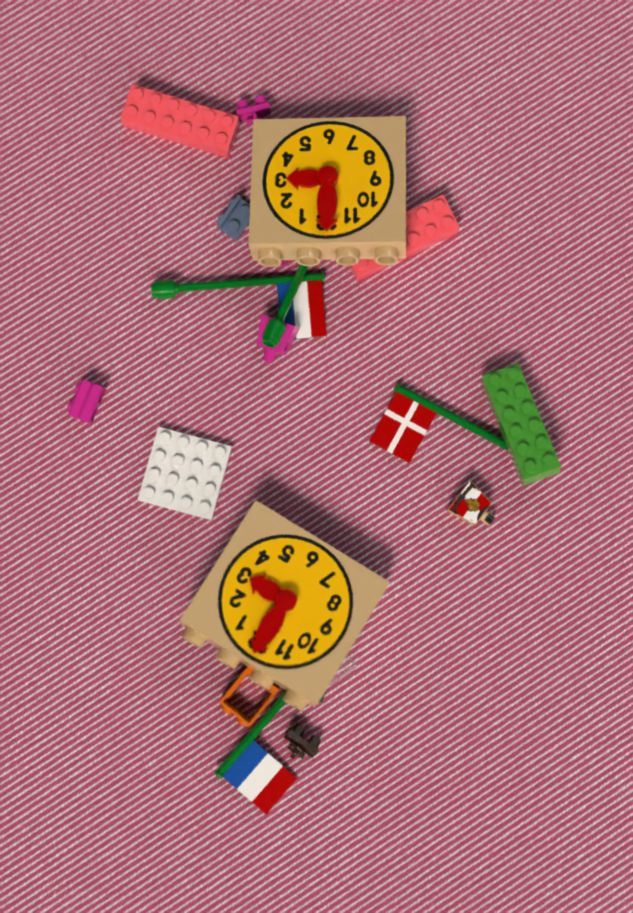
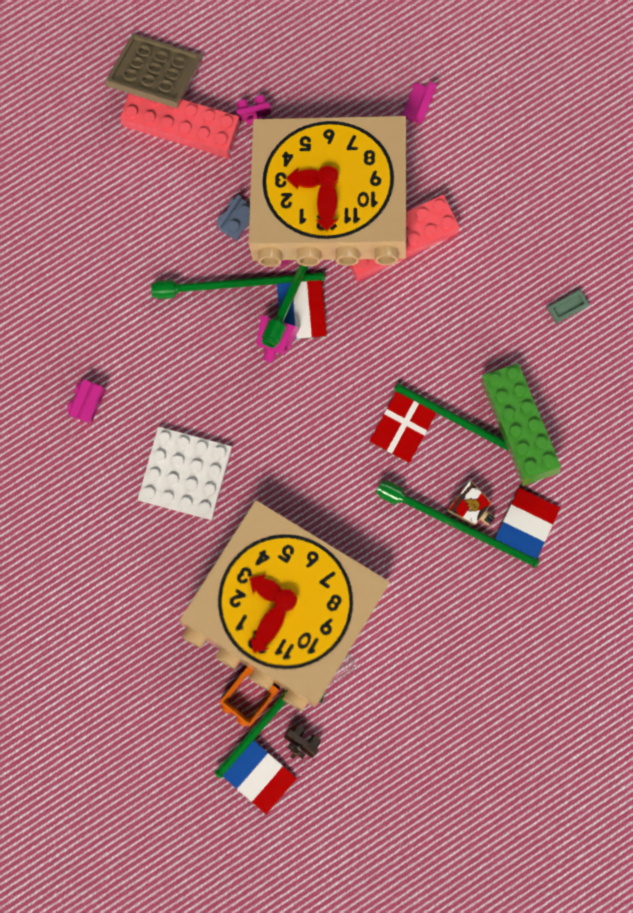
none -> dark tan plate [106,33,203,108]
none -> flag [375,480,561,568]
none -> dark pink panel [402,82,437,125]
none -> sand green tile [547,289,590,324]

